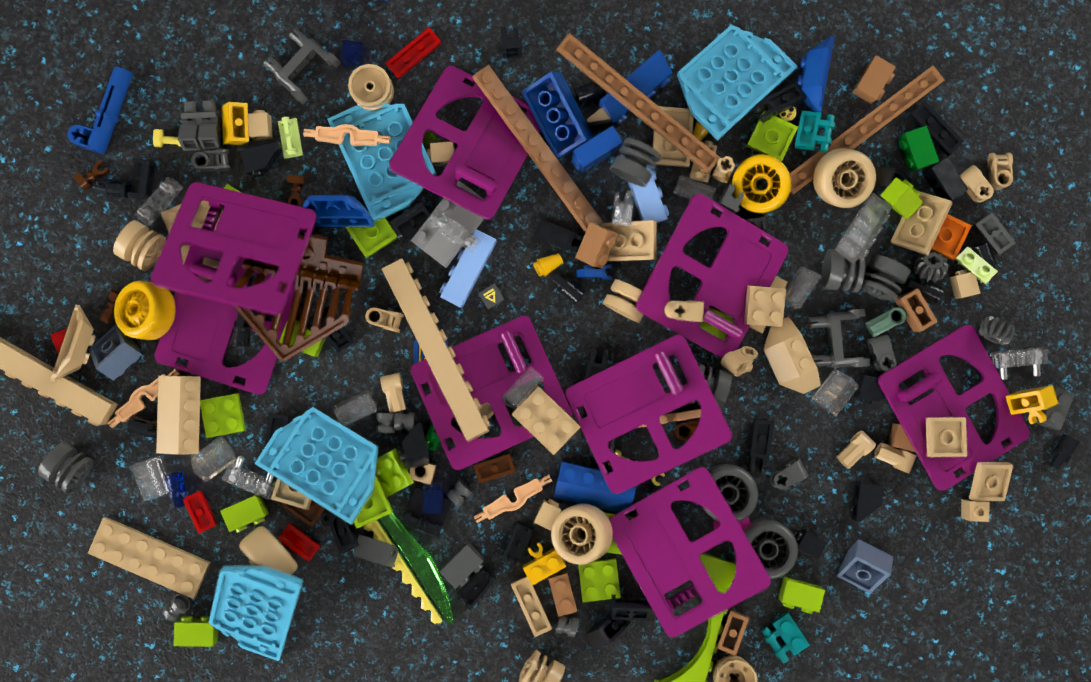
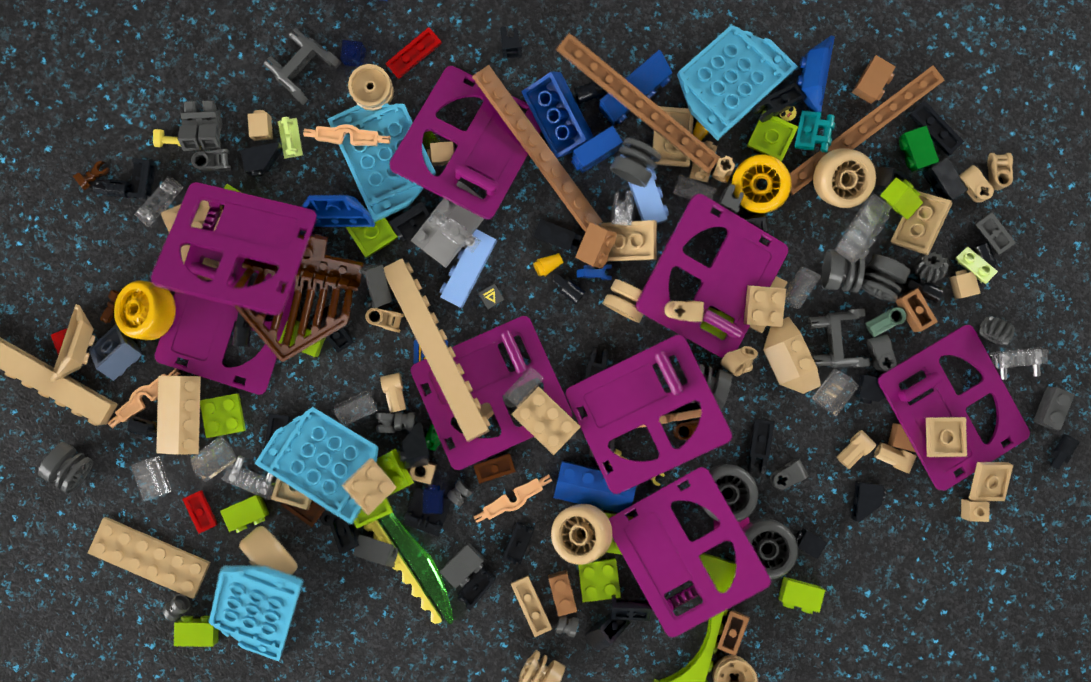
blue piece [67,66,133,155] -> none
tan wheel [113,220,166,272] -> none
clear blue hinge [165,472,187,508] -> none
yellow brick [222,102,249,145] -> none
red plate [278,523,321,562] -> none
reddish brown piece [287,175,305,207] -> none
yellow brick [523,542,566,586] -> none
tan brick [534,499,561,531] -> none
tan slope [587,108,611,126] -> none
teal plate [761,612,810,663] -> none
sand blue slope [837,539,893,594] -> none
orange plate [931,214,972,261] -> none
yellow brick [1005,385,1058,424] -> none
none -> tan plate [341,458,397,515]
none -> dark grey hinge [359,265,392,308]

